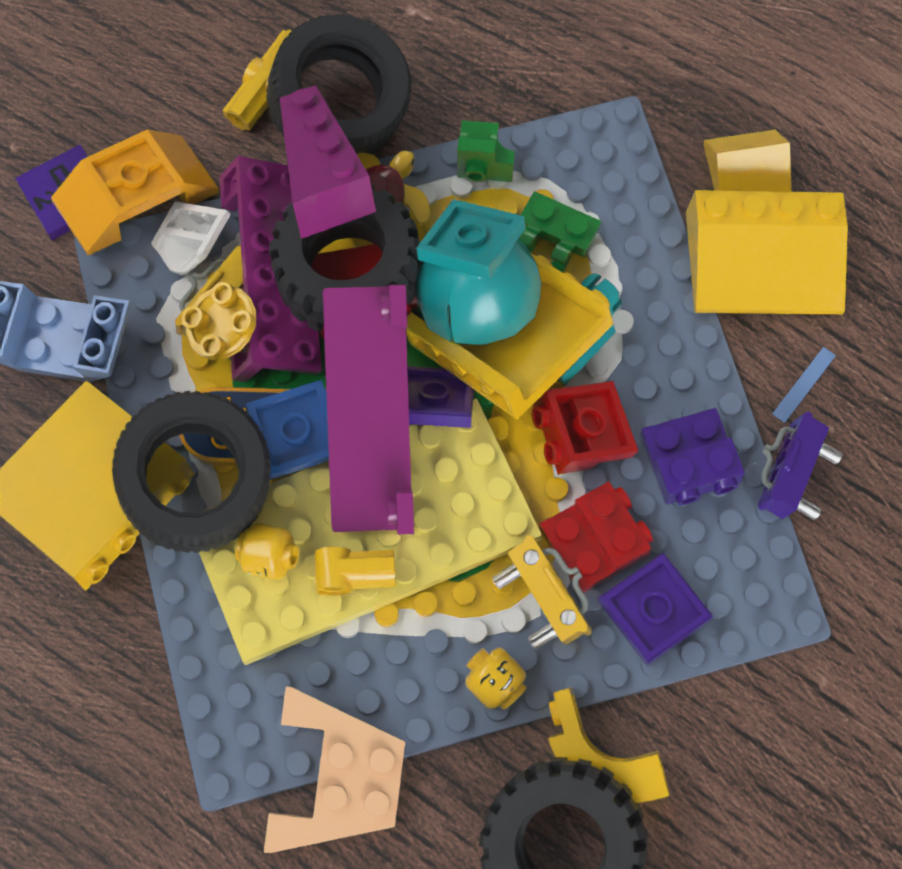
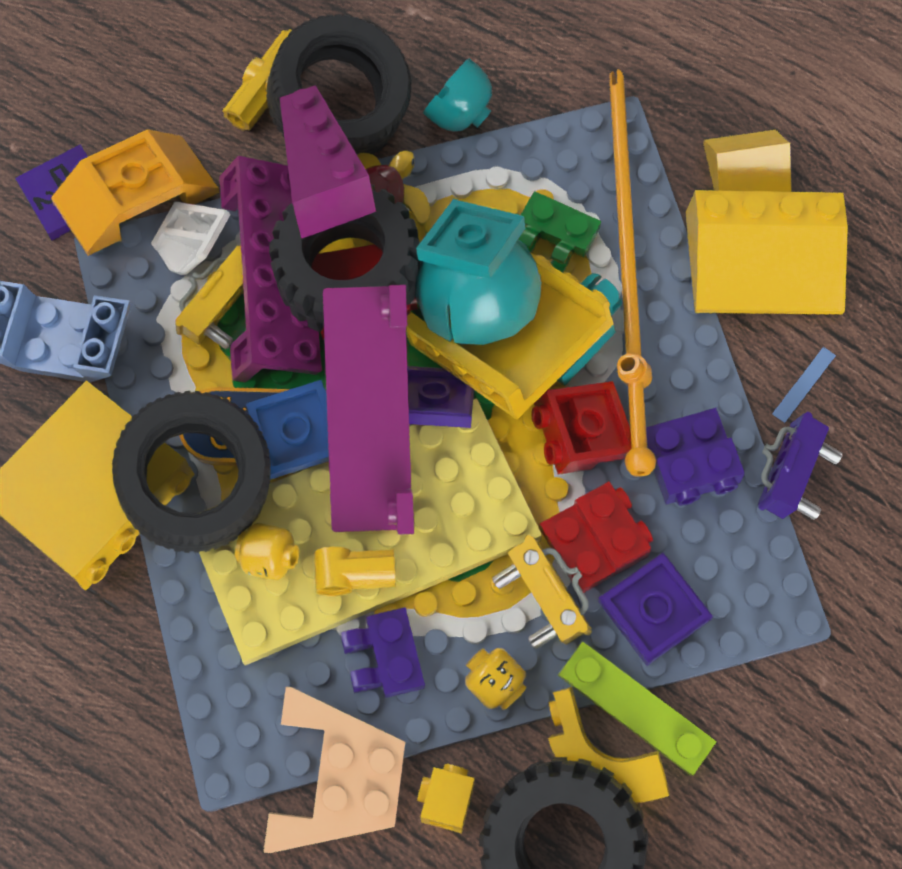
yellow dish [182,282,256,360] -> none
green brick [457,120,515,182] -> none
none -> dark purple plate [341,607,425,698]
none -> yellow brick [417,764,475,833]
none -> teal cylinder [423,58,492,132]
none -> lime plate [557,642,717,776]
none -> light orange bar [609,69,656,477]

